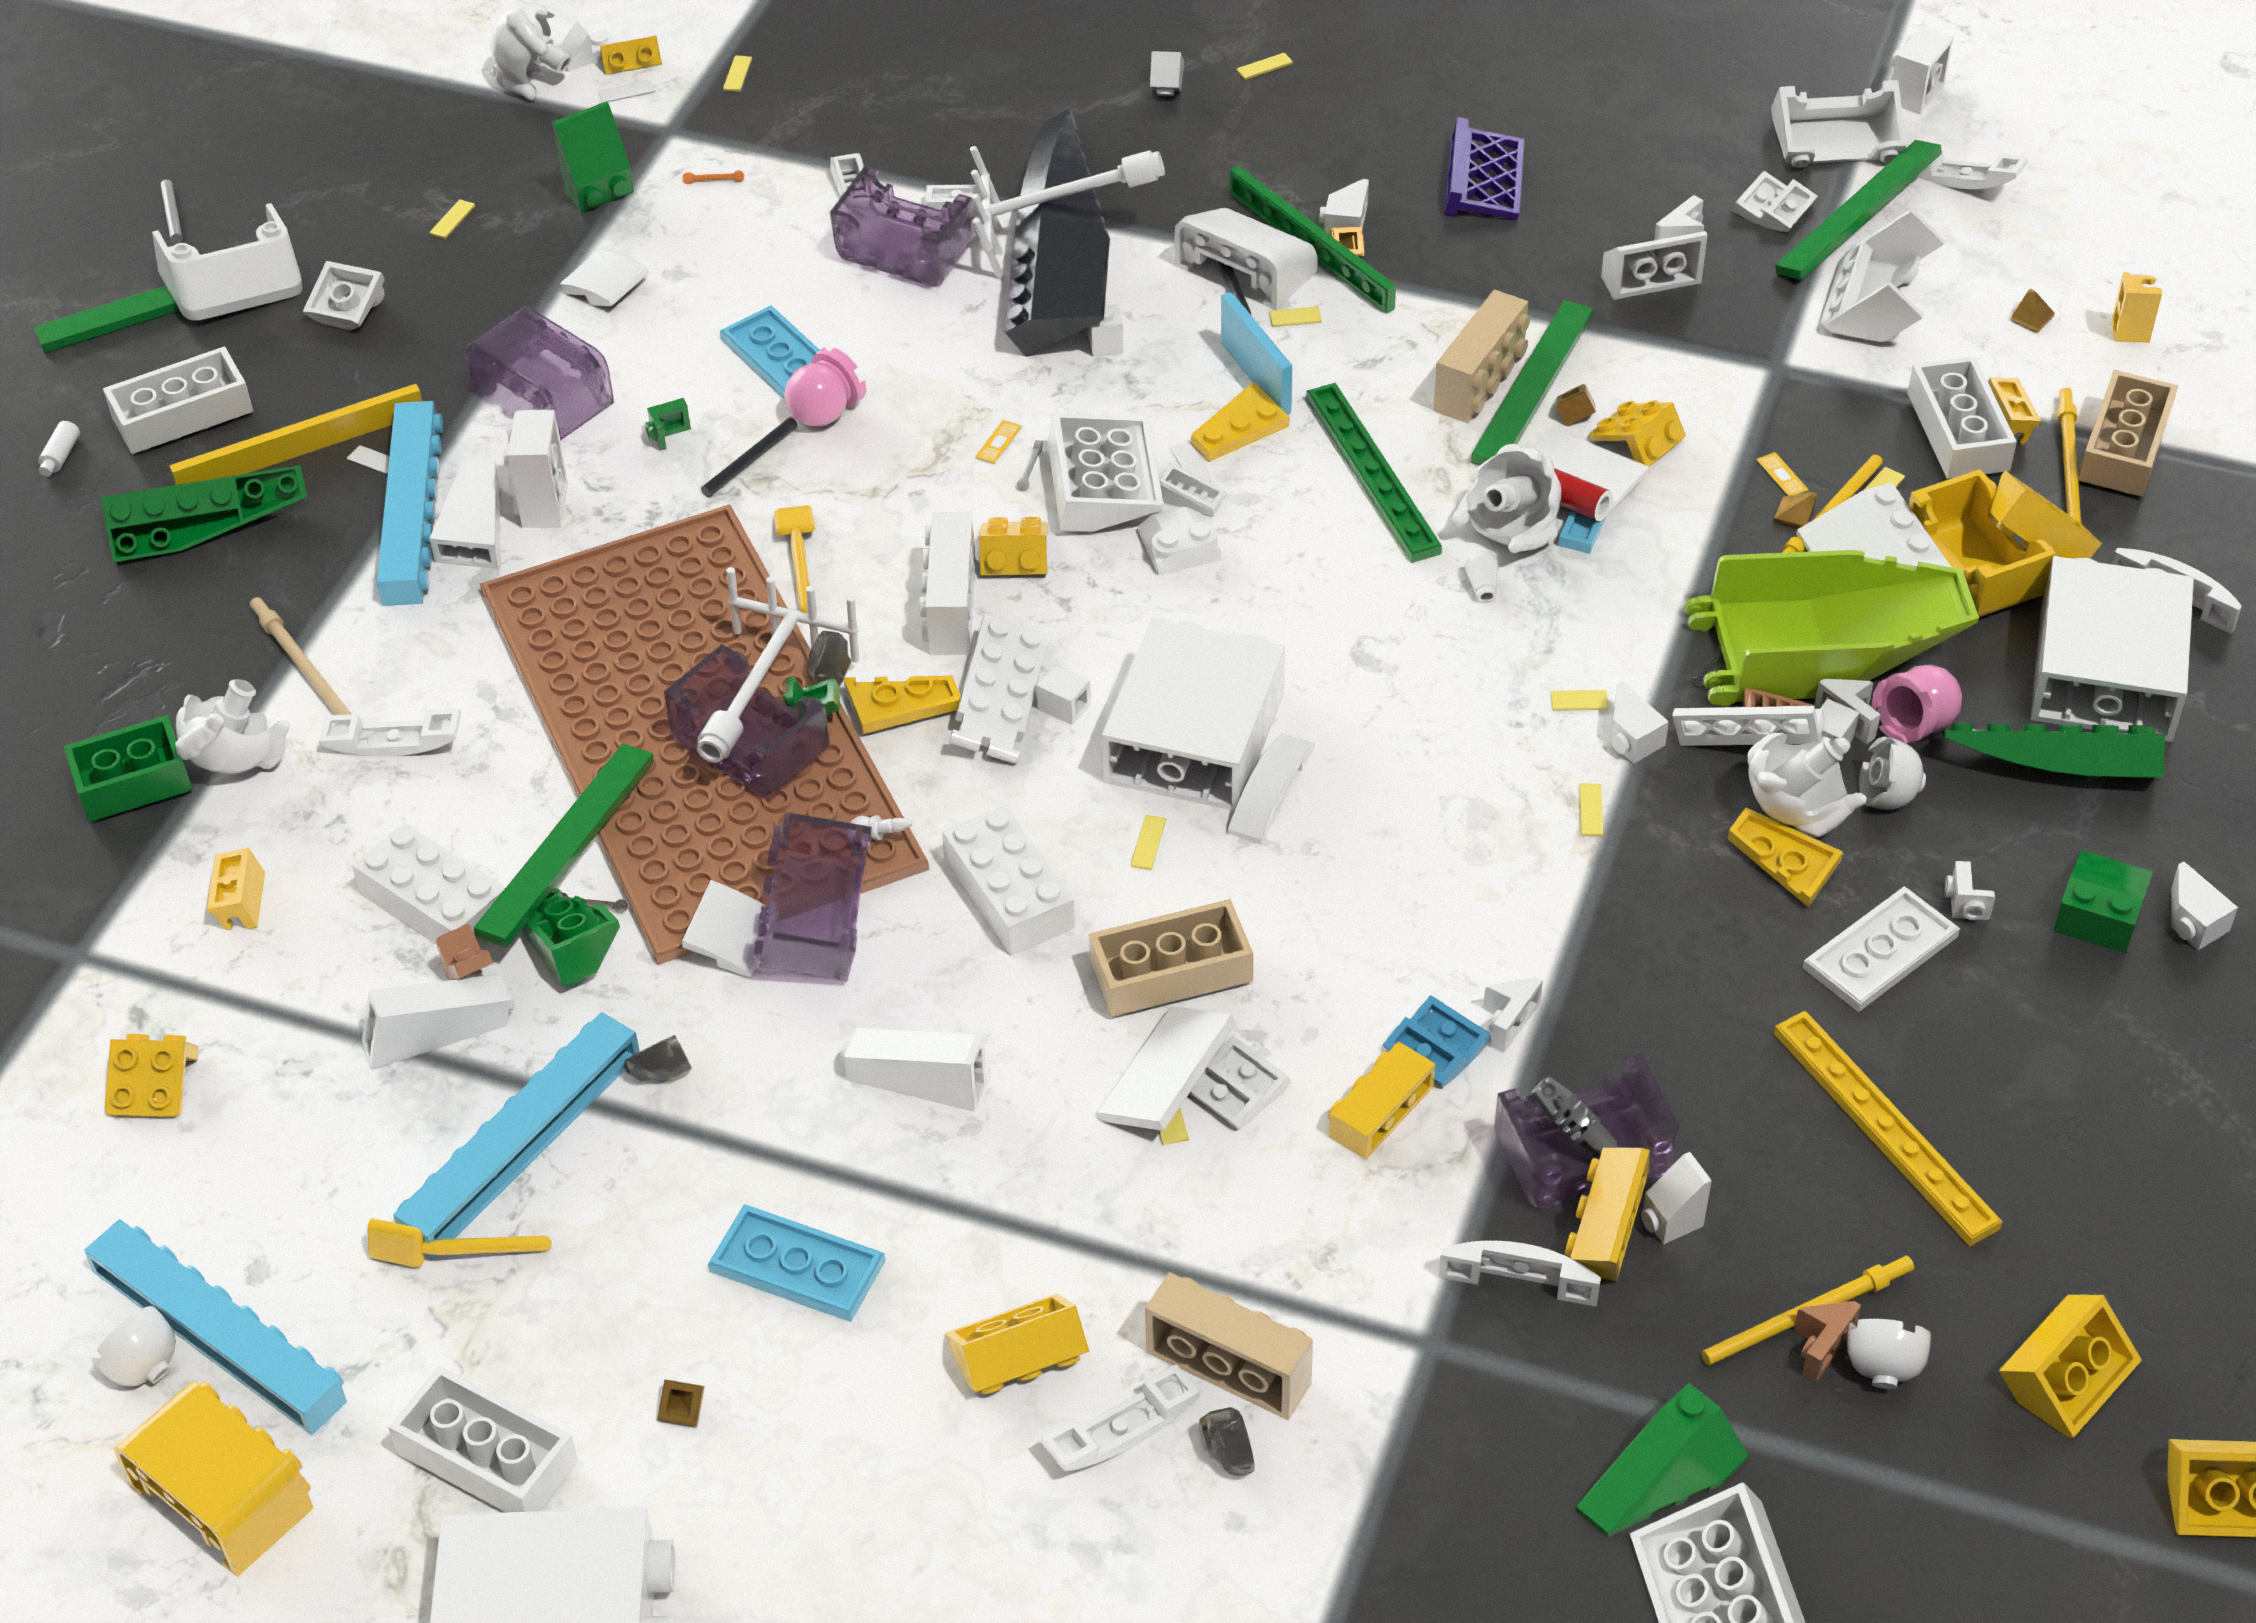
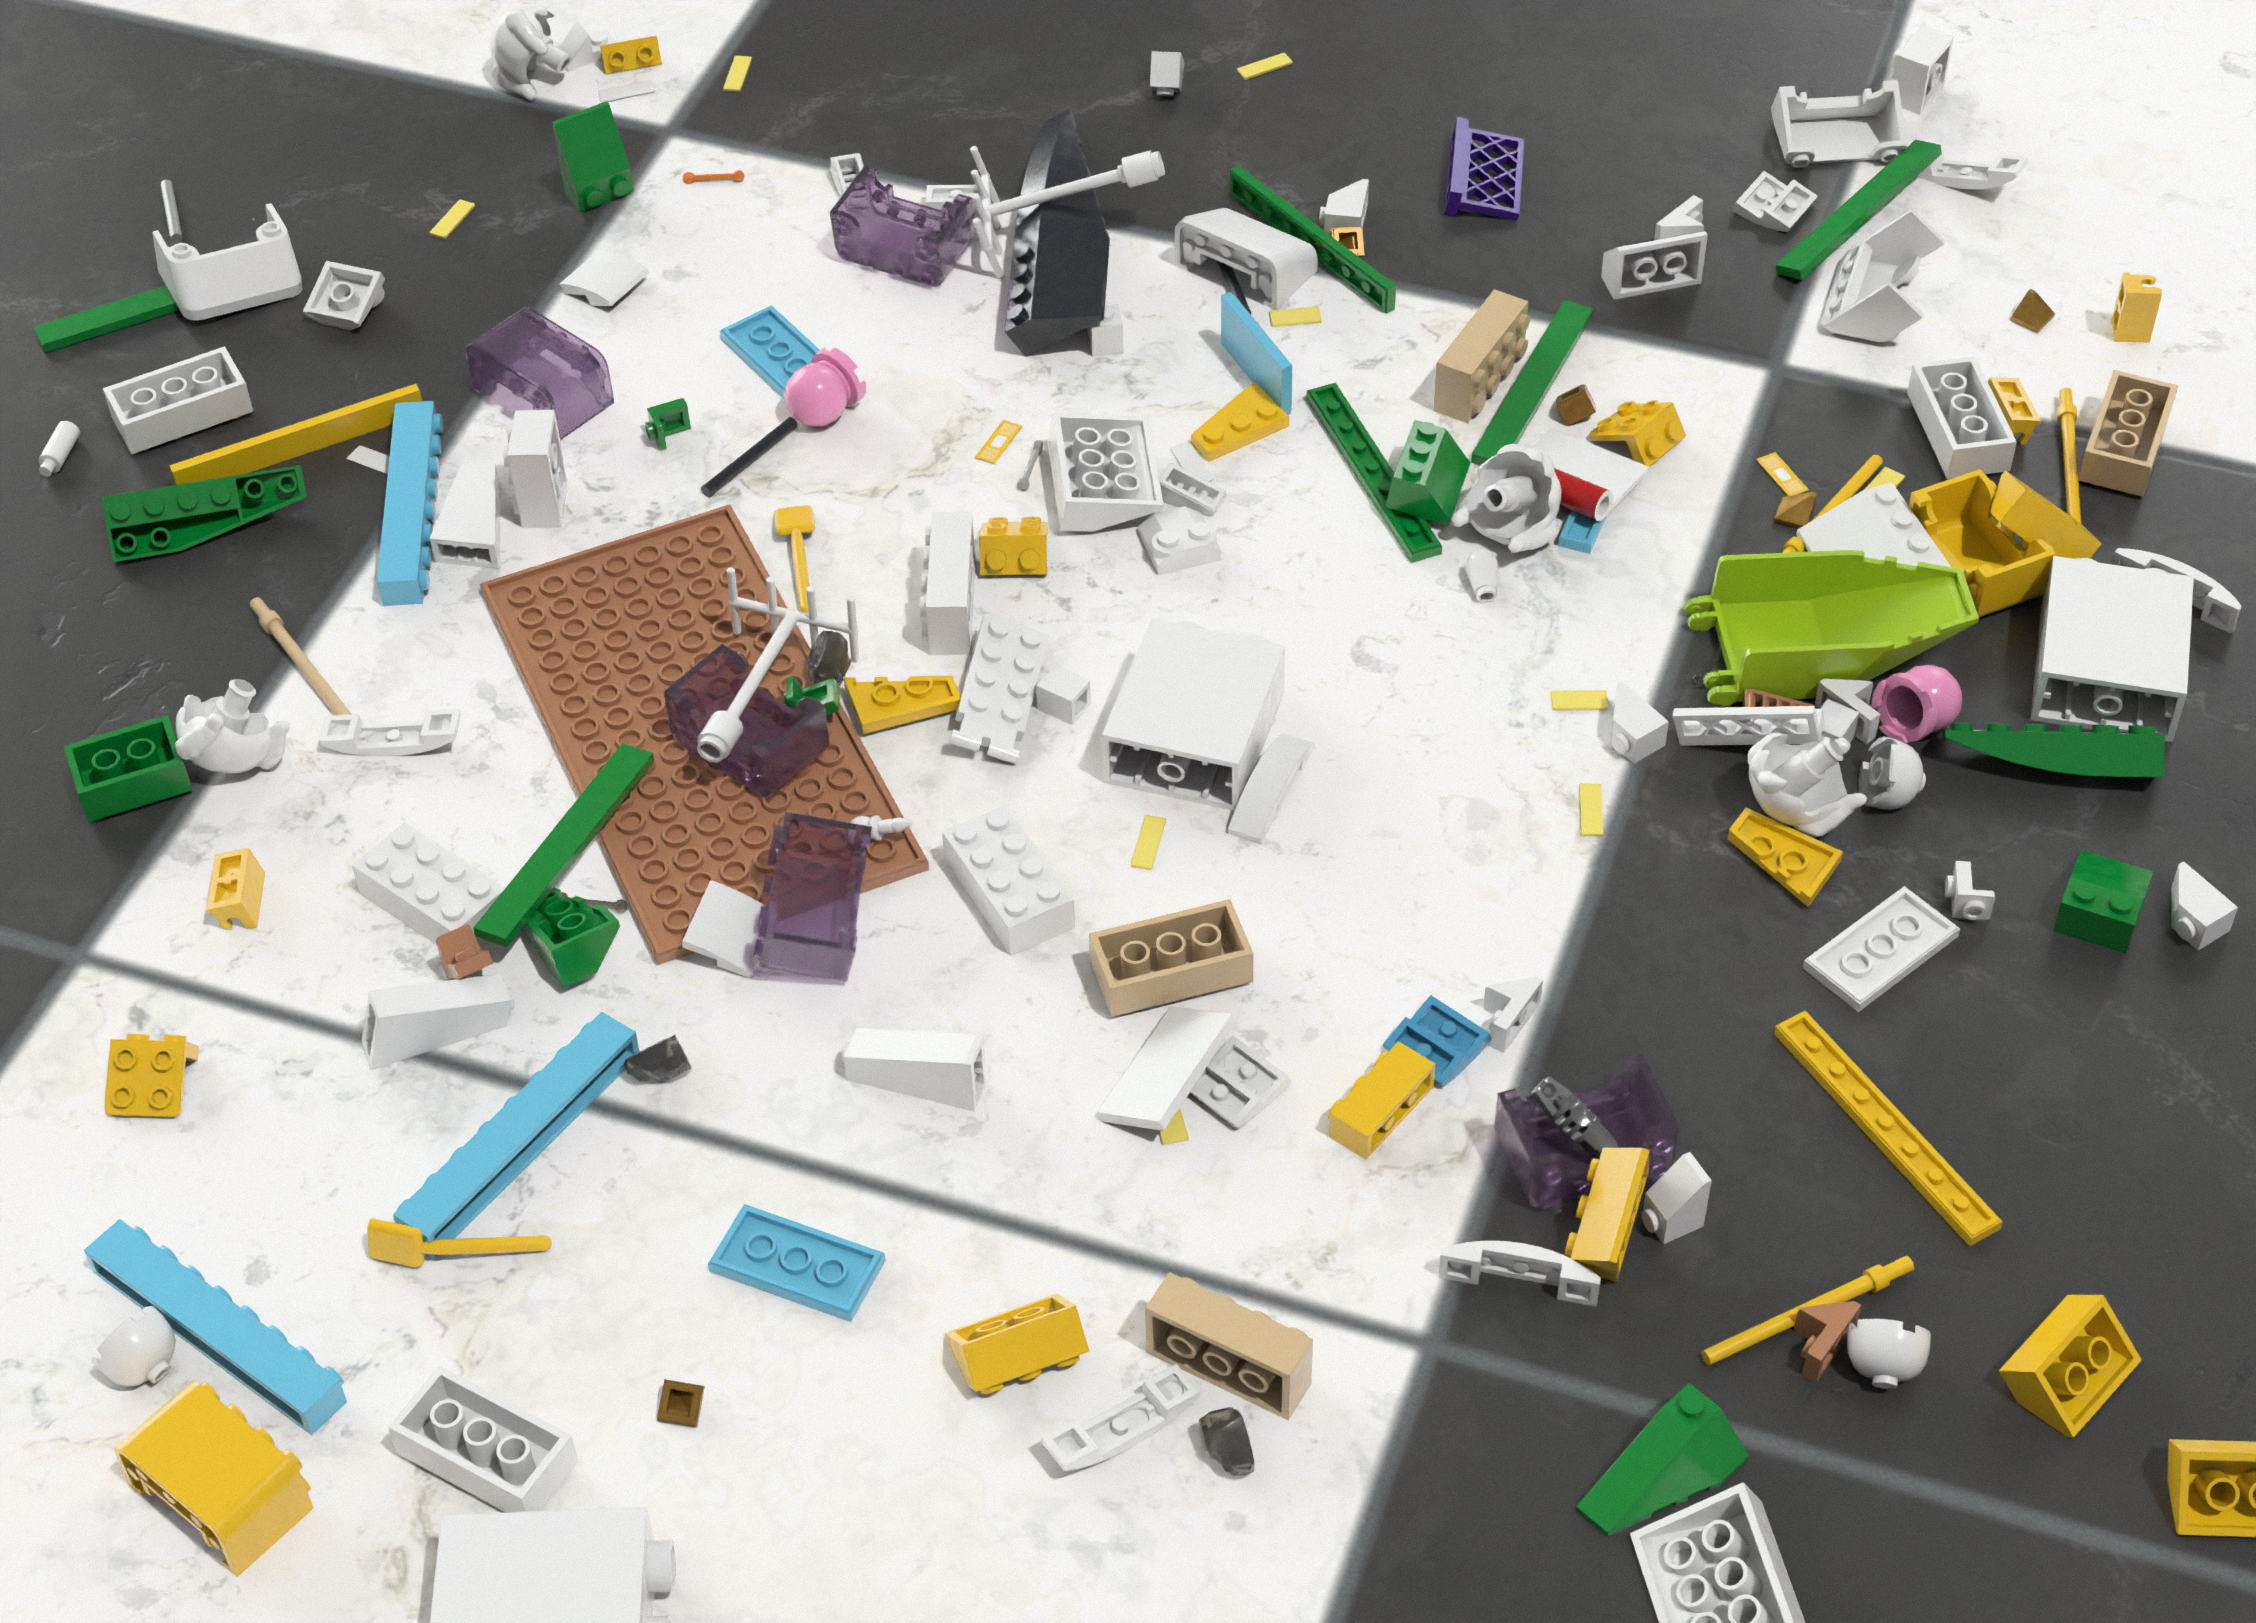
none -> green slope [1385,420,1470,525]

